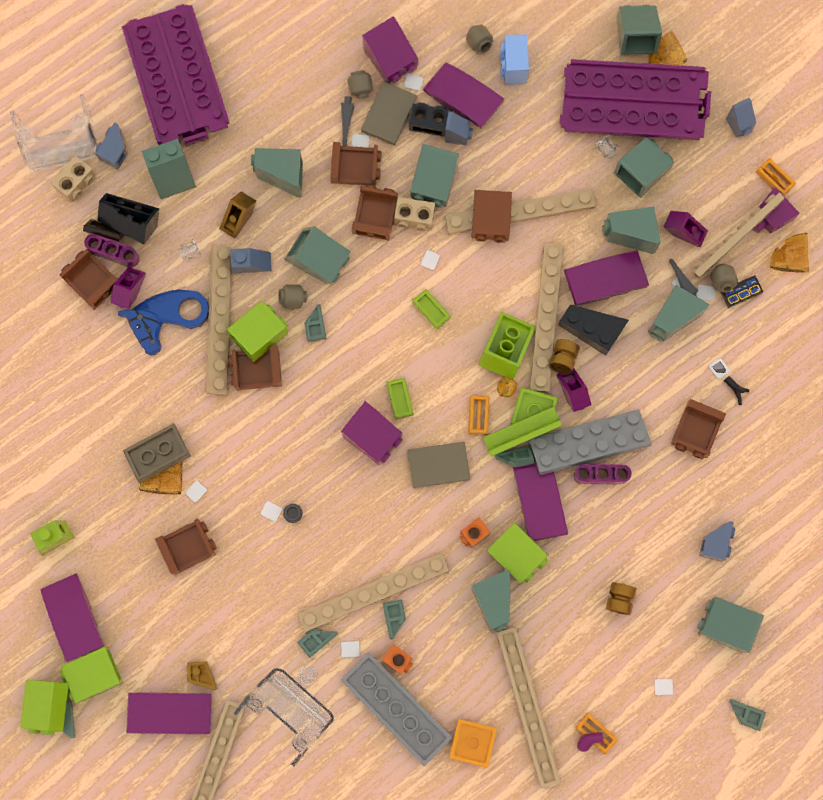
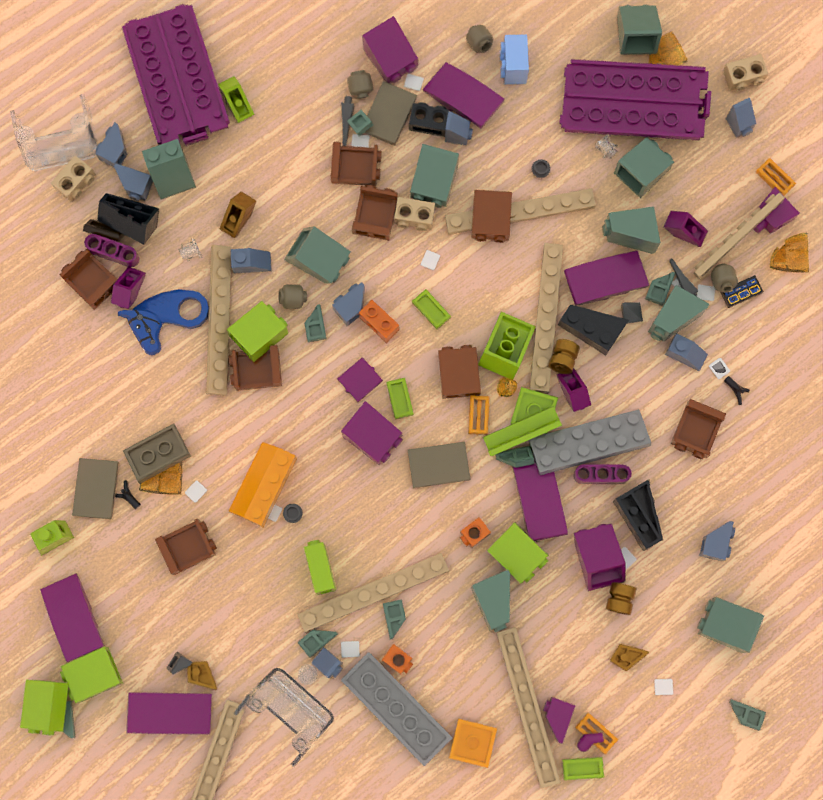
sand green slope [251,148,303,197] -> none
none -> dark tan tile [72,458,119,519]
none -> sand blue slope [114,163,153,201]
none -> black bar [115,480,141,510]
none -> dark grey slope [167,652,192,674]
none -> lime slope [218,76,254,123]
none -> light orange slope [229,442,297,528]
none -> lime brick [304,540,337,595]
none -> sand blue slope [311,648,343,678]
none -> sand blue slope [332,282,365,326]
none -> magenta piece [337,357,383,402]
none -> sand green plate [347,110,373,136]
none -> orange brick [359,299,400,343]
none -> dark orange panel [438,345,481,399]
none -> dark grey plate [532,159,550,178]
none -> magenta slope [543,697,575,744]
none -> lime tile [562,757,604,780]
none -> magenta slope [574,523,626,591]
none -> pearl gold piece [609,644,649,671]
none -> black wedge [613,479,663,551]
none -> dark grey slope [621,302,643,324]
none -> white sticker [621,547,637,569]
none -> sand green tile [645,272,675,306]
none -> sand blue slope [665,333,708,371]
none -> tan brick [723,54,769,91]

